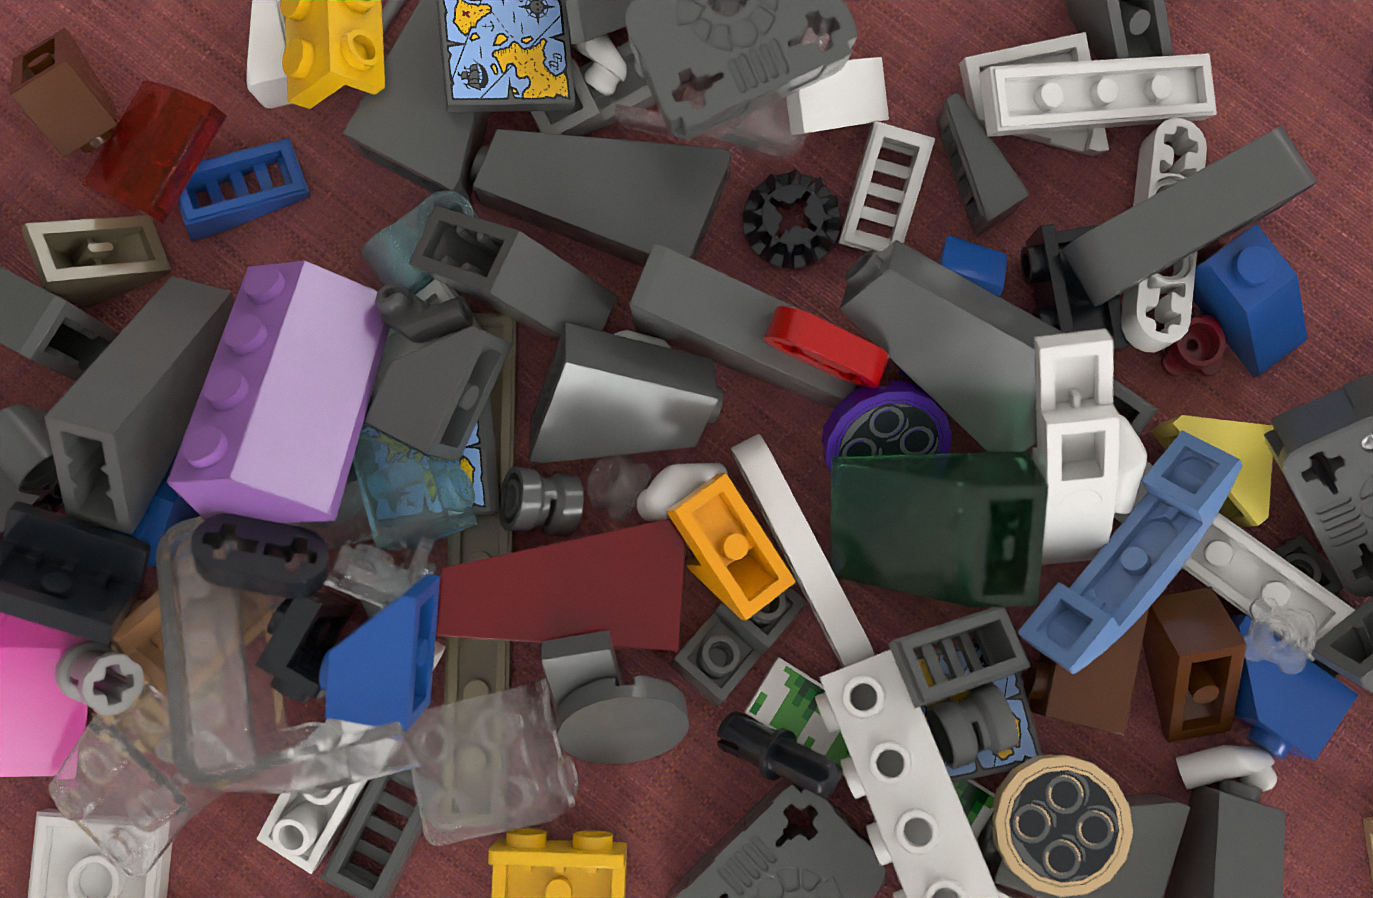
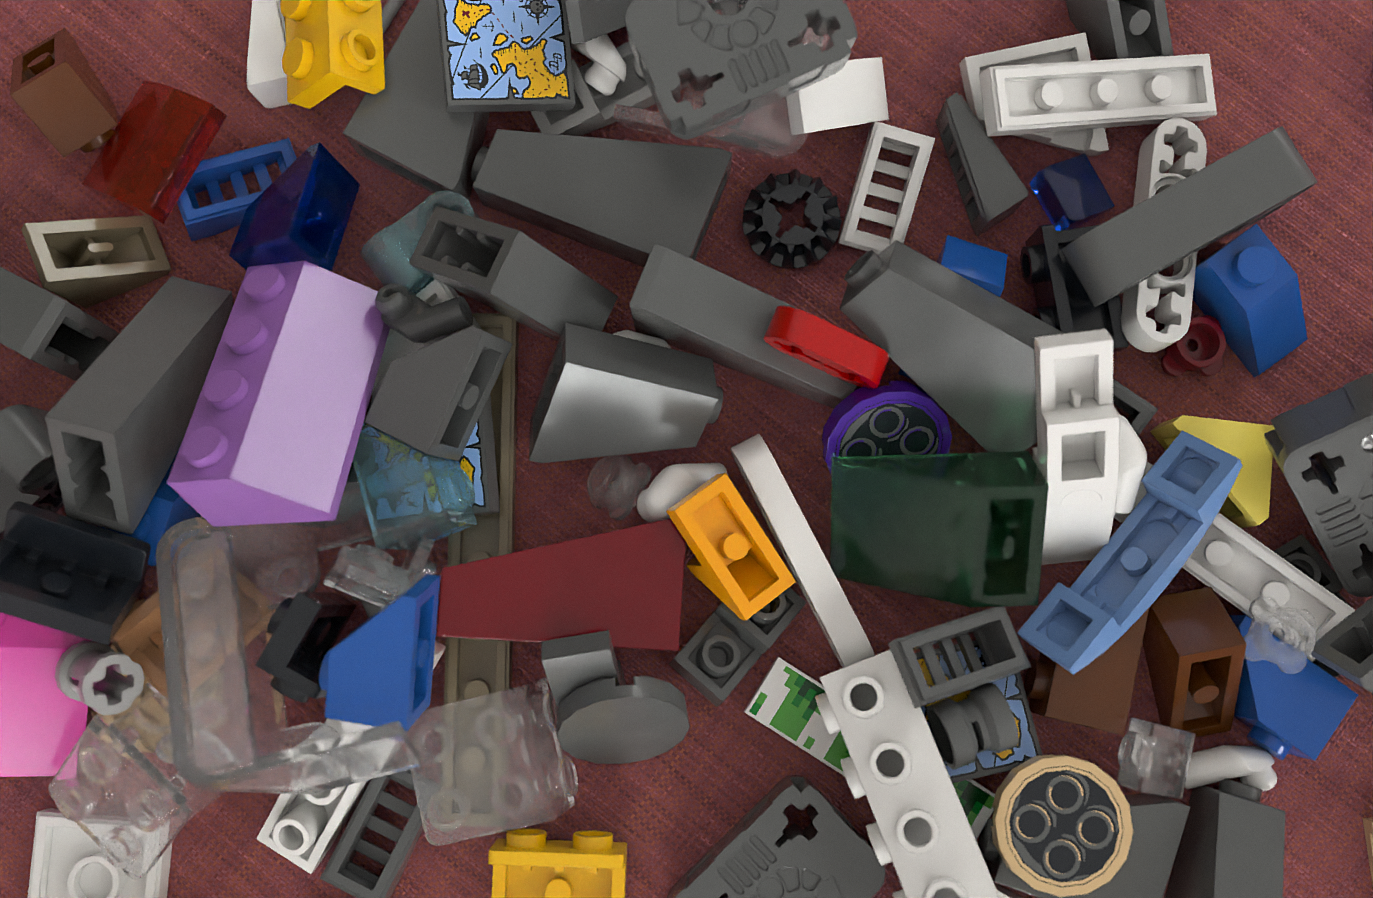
black beam [191,514,329,598] -> none
dark grey wheel [499,466,584,537] -> none
black axle [717,711,842,798] -> none
none -> clear blue slope [229,142,360,272]
none -> clear blue slope [1029,153,1115,231]
none -> clear bracket [1117,717,1196,799]

